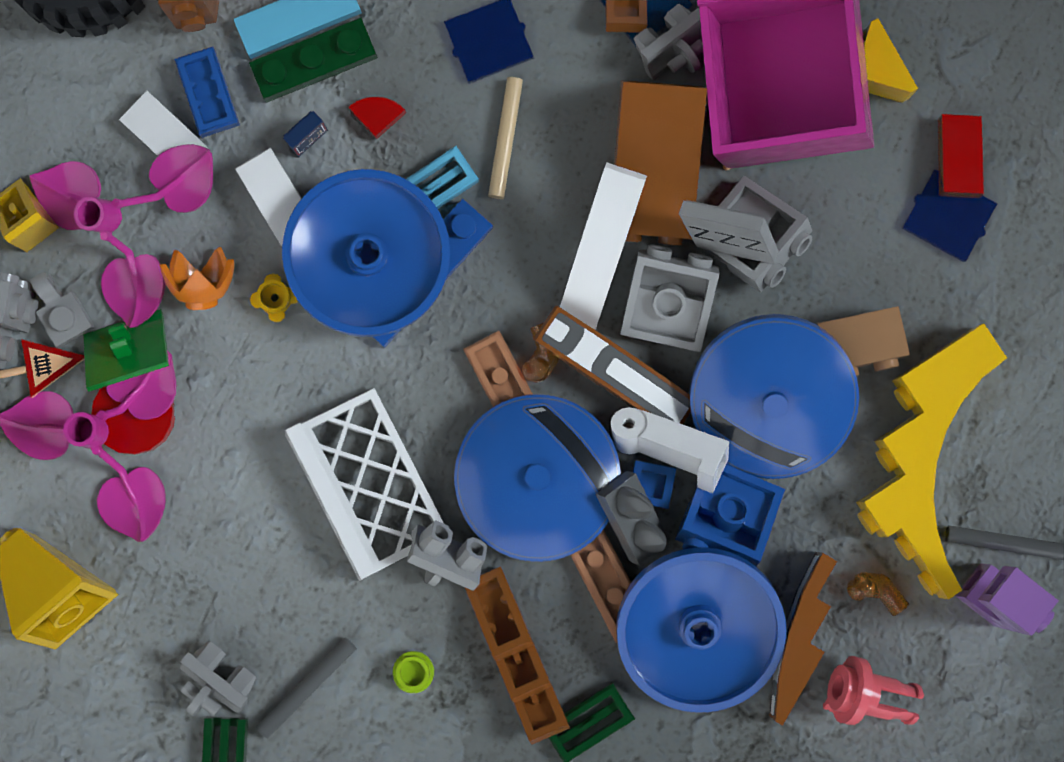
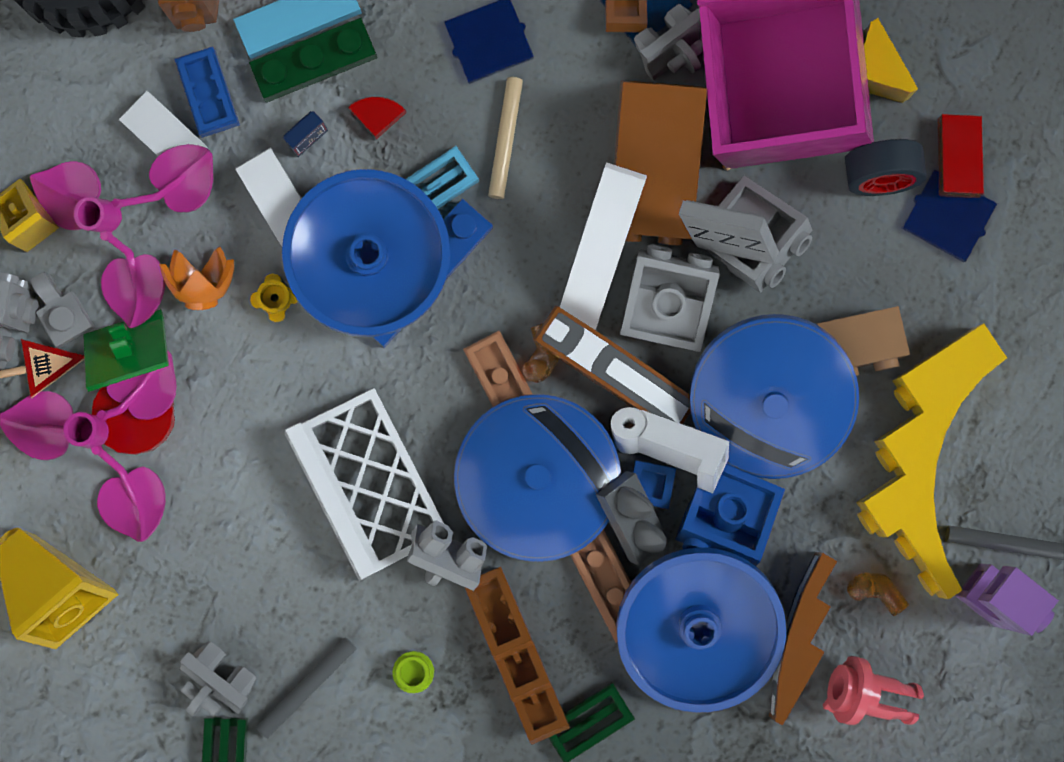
none -> black wheel [845,139,927,196]

